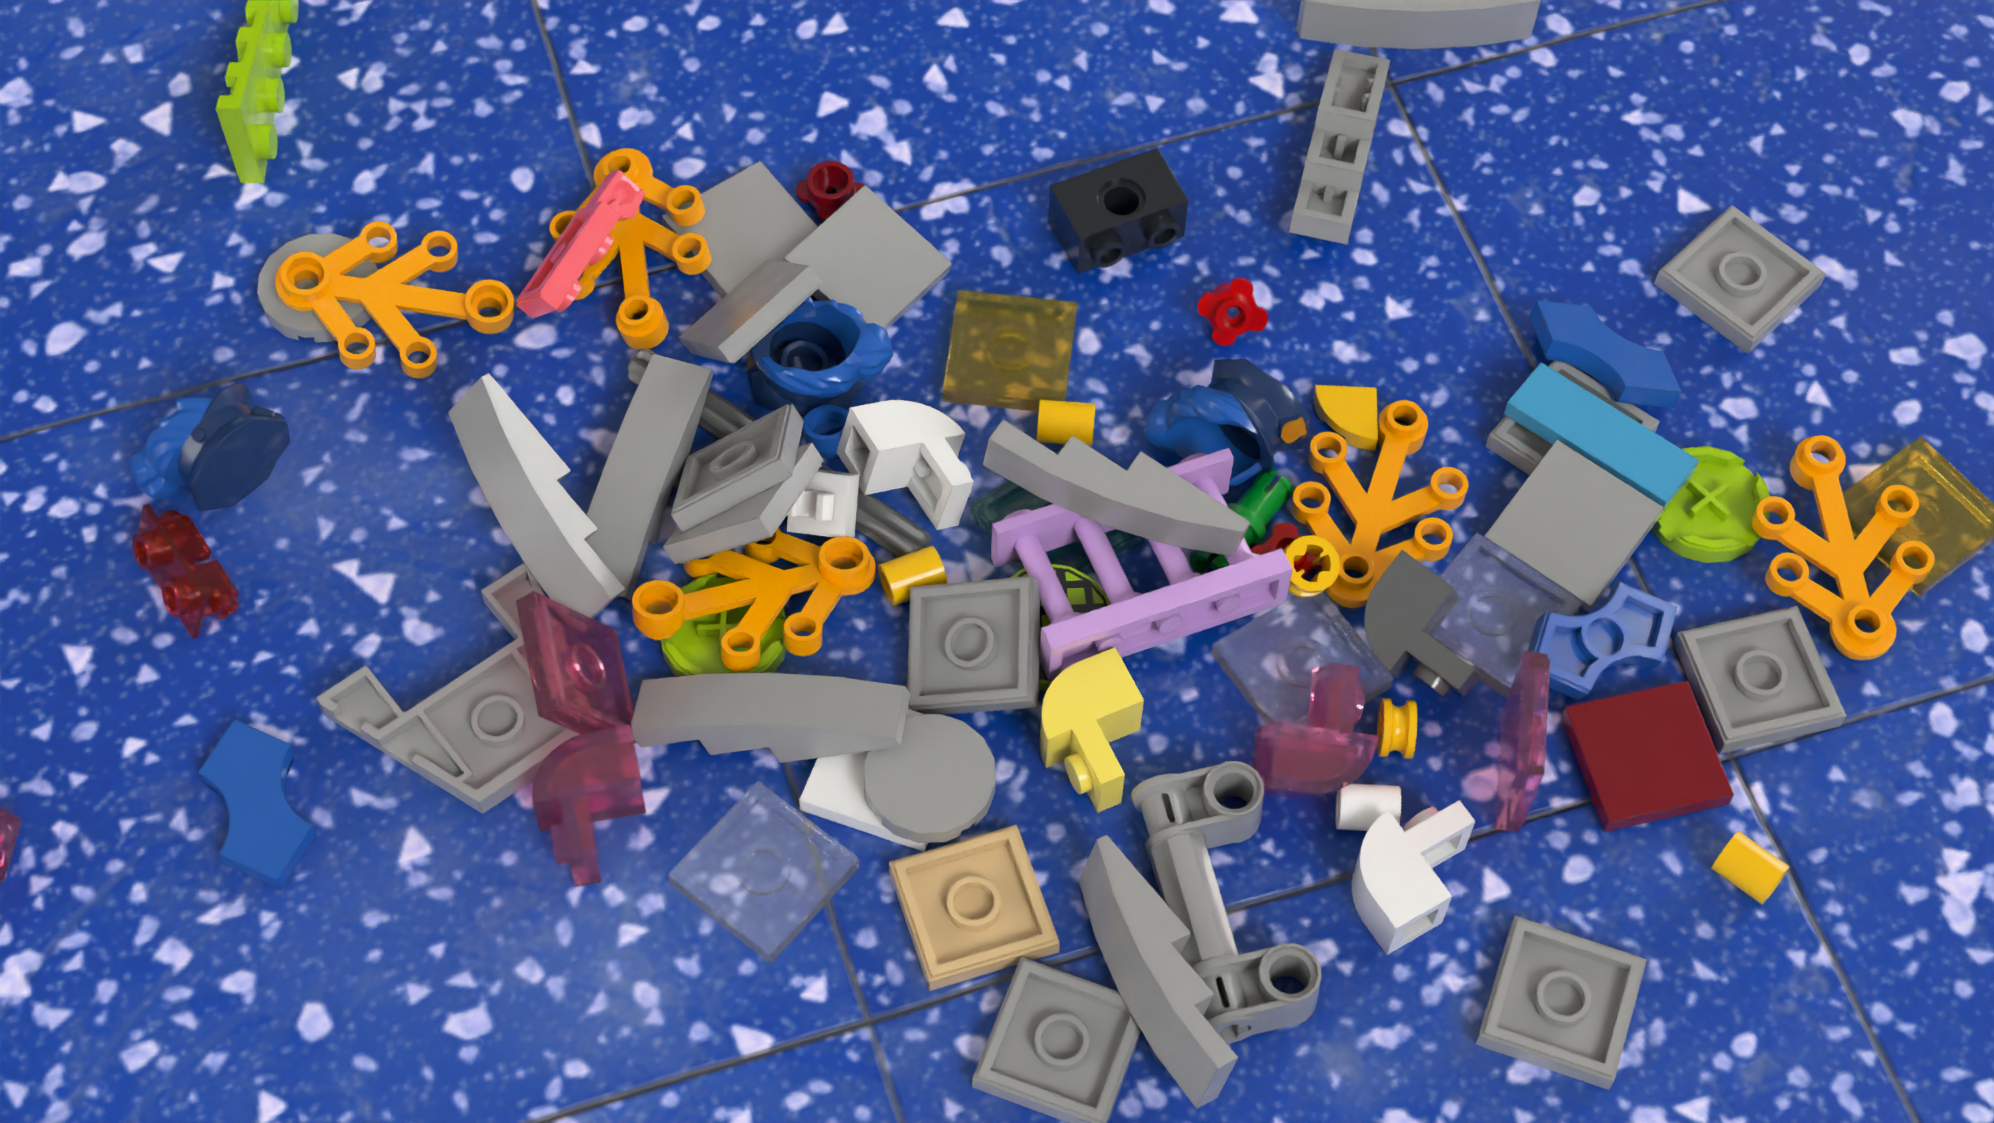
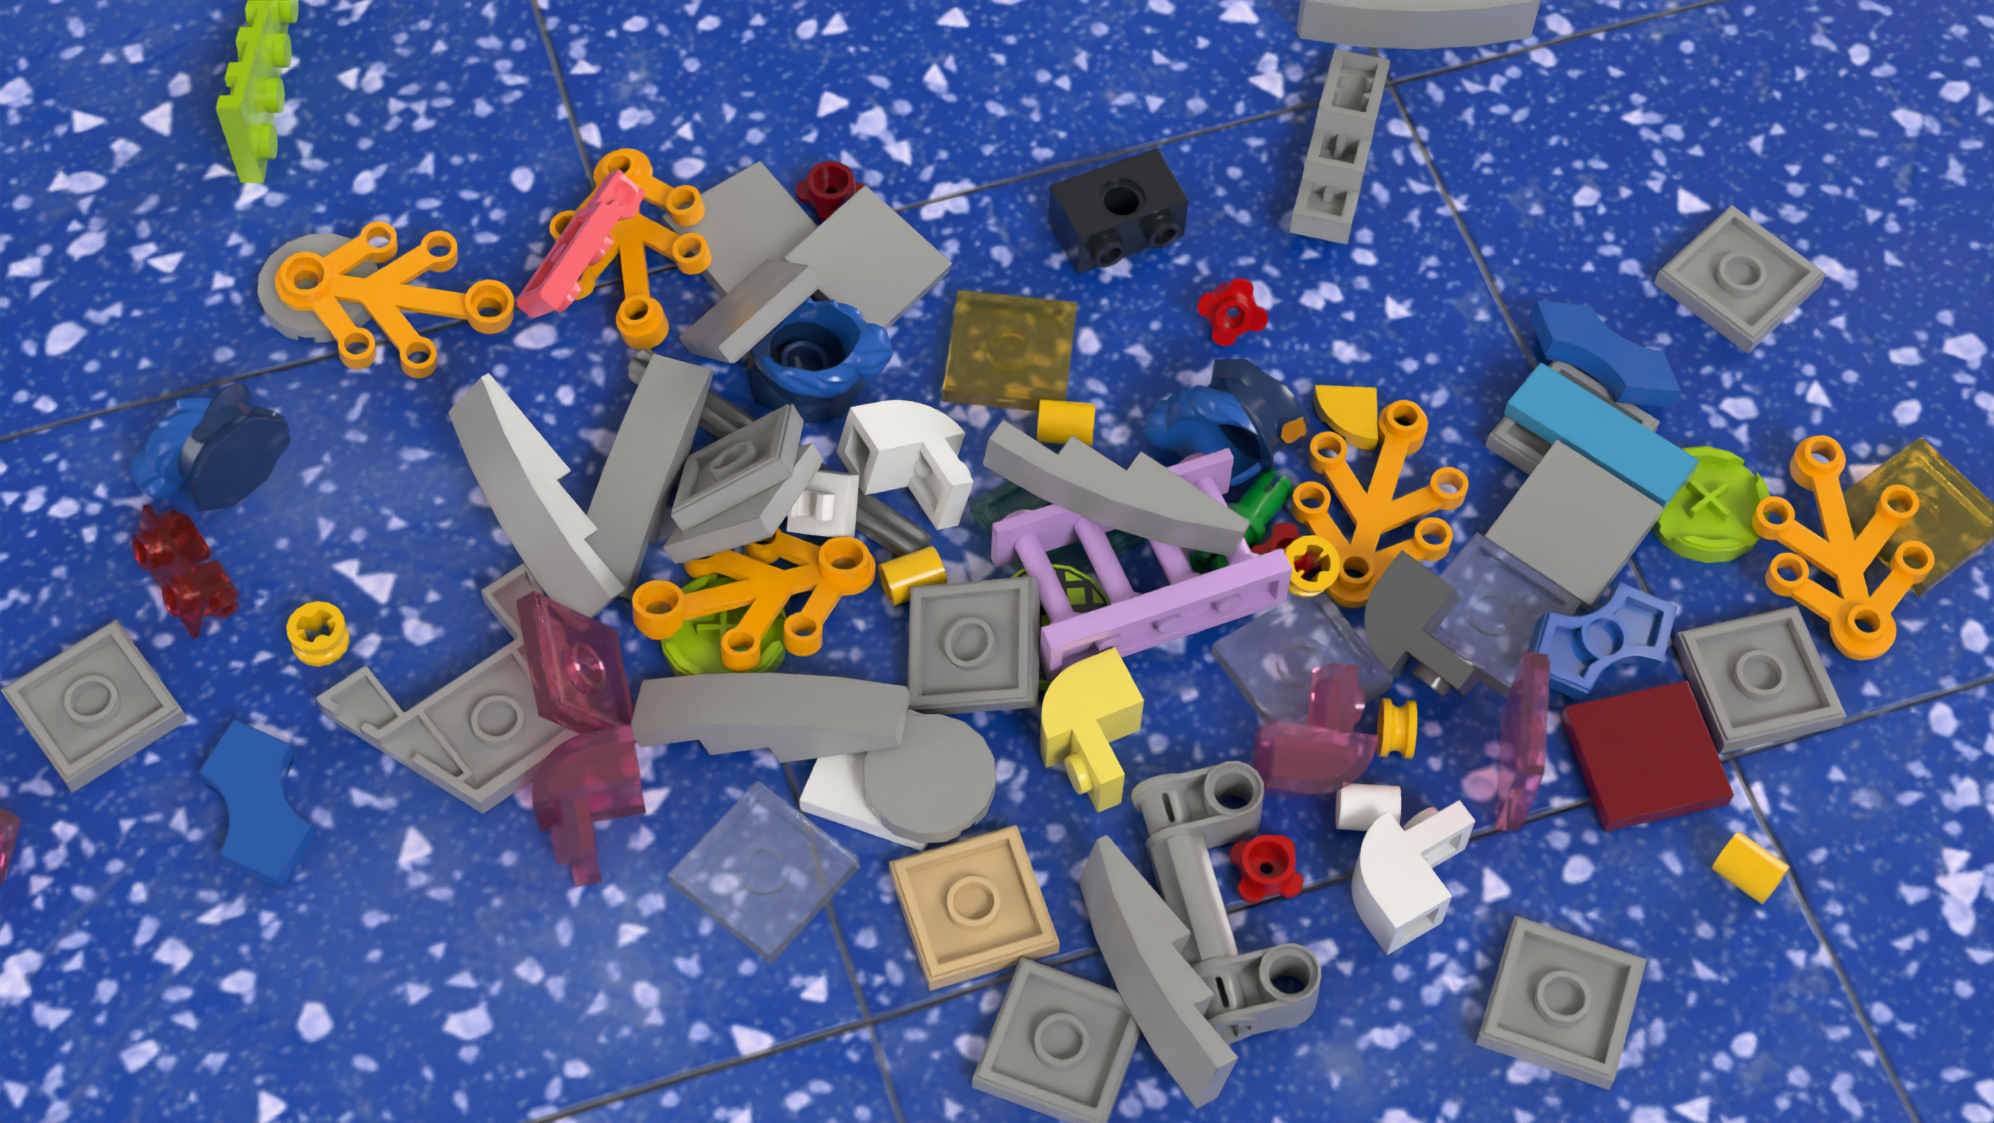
blue hinge [803,405,849,460] -> none
none -> light grey tile [1,620,188,793]
none -> yellow bush [286,601,350,667]
none -> red plate [1230,835,1304,904]

